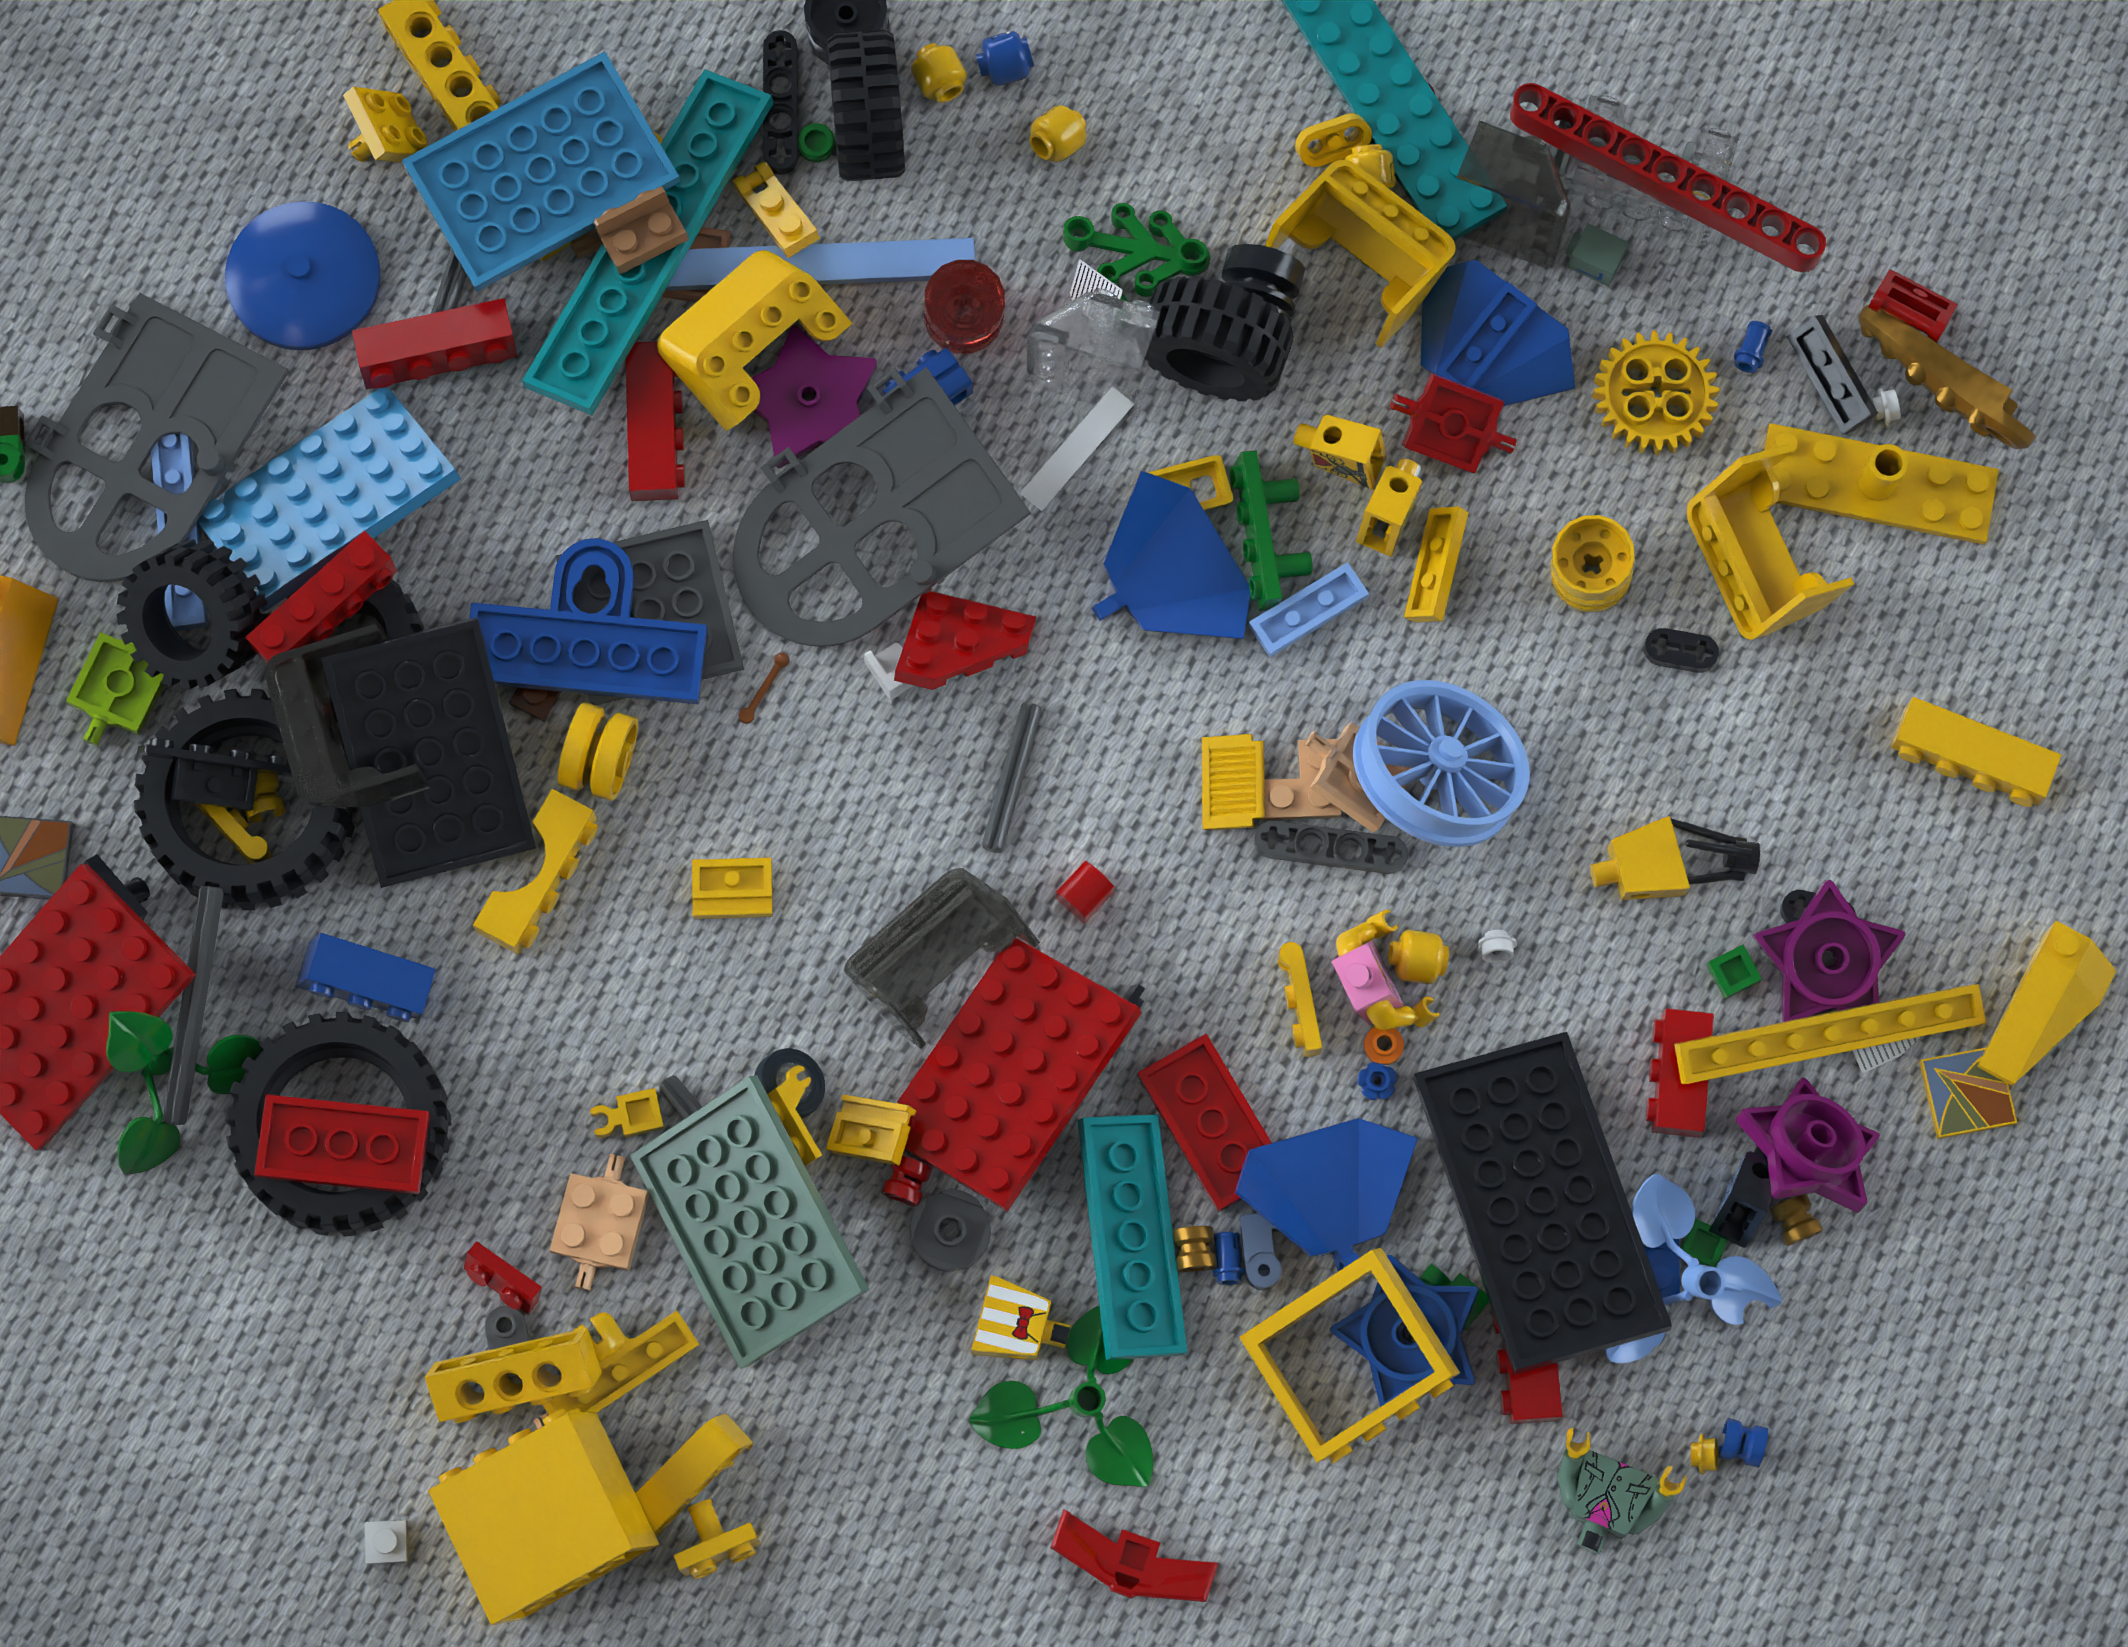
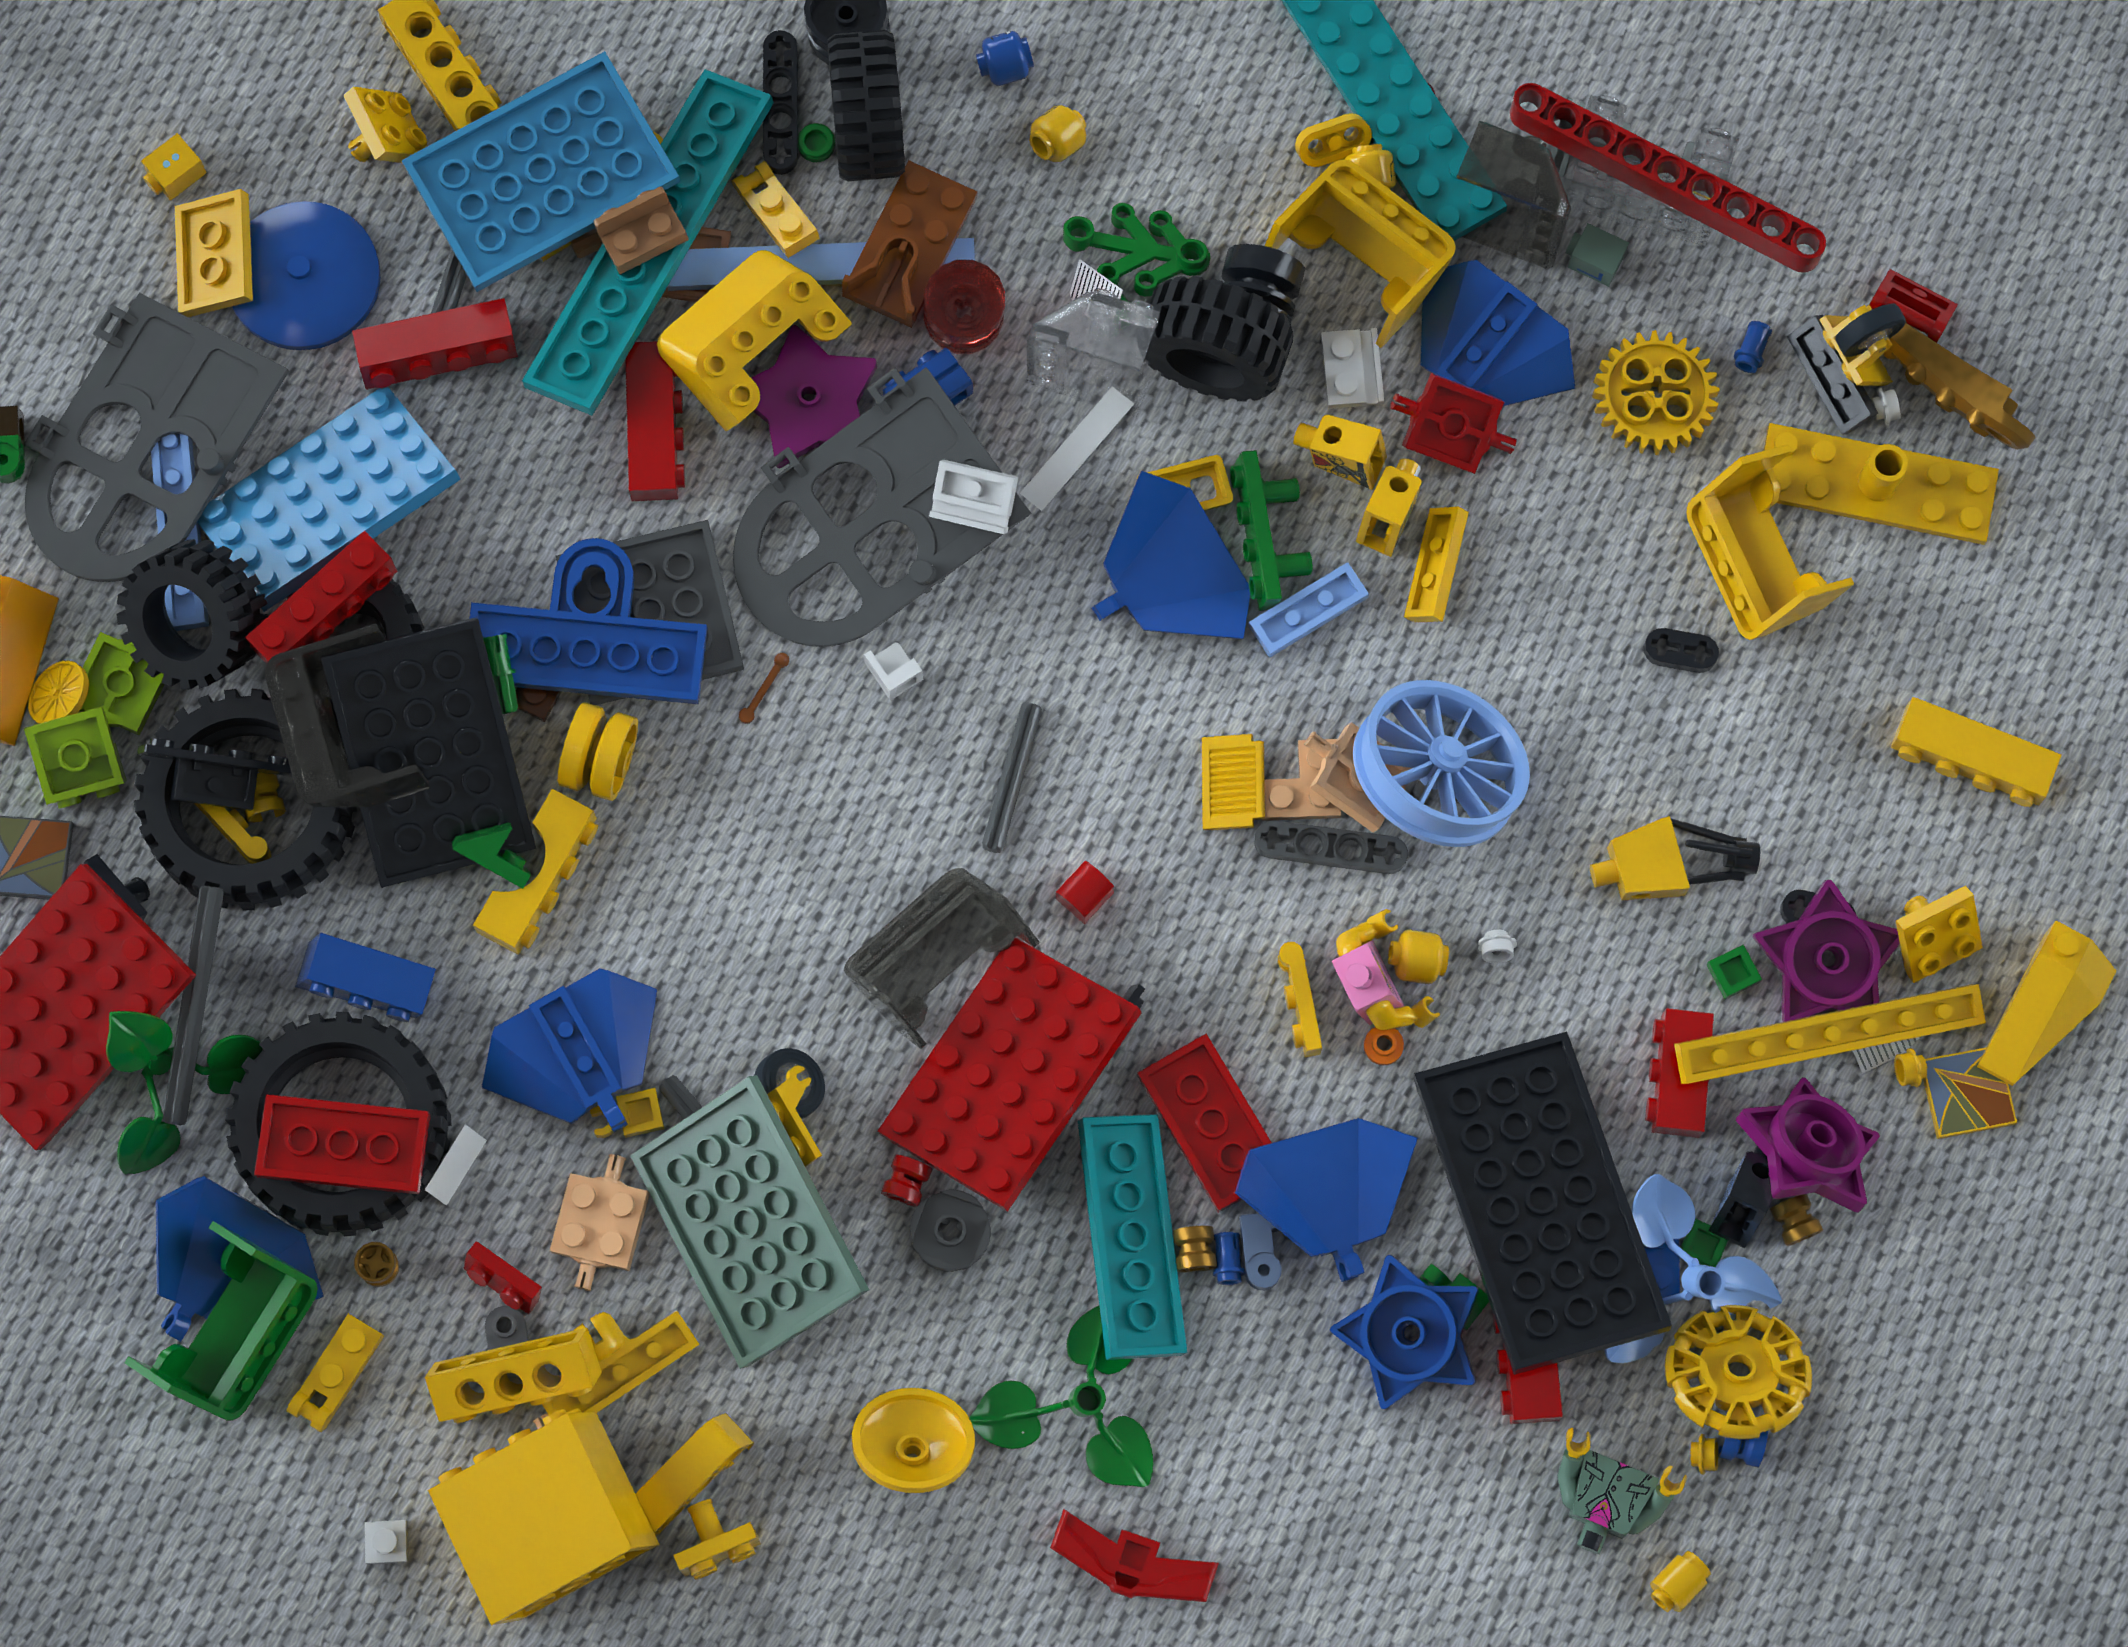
yellow plate [692,857,773,919] -> none
yellow plate [826,1094,916,1166] -> none
red plate [894,591,1036,690] -> none
yellow head [911,43,967,103] -> none
torso [971,1275,1071,1361] -> none
yellow window [1239,1248,1460,1464] -> none
blue plate [1358,1062,1397,1100] -> none
yellow wheel [1551,515,1635,612] -> none
none -> lime plate [24,706,127,809]
none -> yellow wheel [28,660,89,723]
none -> green windscreen [124,1221,318,1421]
none -> yellow brick [141,133,207,201]
none -> blue panel [156,1176,324,1342]
none -> yellow plate [175,189,253,317]
none -> yellow plate [286,1313,384,1432]
none -> pearl gold wheel [354,1242,399,1287]
none -> white sticker [425,1124,487,1206]
none -> green slope [451,823,531,889]
none -> blue panel [482,968,657,1133]
none -> green axle [483,634,518,714]
none -> dark orange plate [842,160,978,328]
none -> yellow dish [852,1388,975,1493]
none -> white plate [929,460,1018,534]
none -> white plate [1321,328,1384,409]
none -> yellow brick [1650,1551,1711,1612]
none -> yellow plate [1665,1305,1812,1439]
none -> plate [1819,303,1906,386]
none -> yellow plate [1894,1048,1927,1087]
none -> yellow plate [1896,885,1983,983]

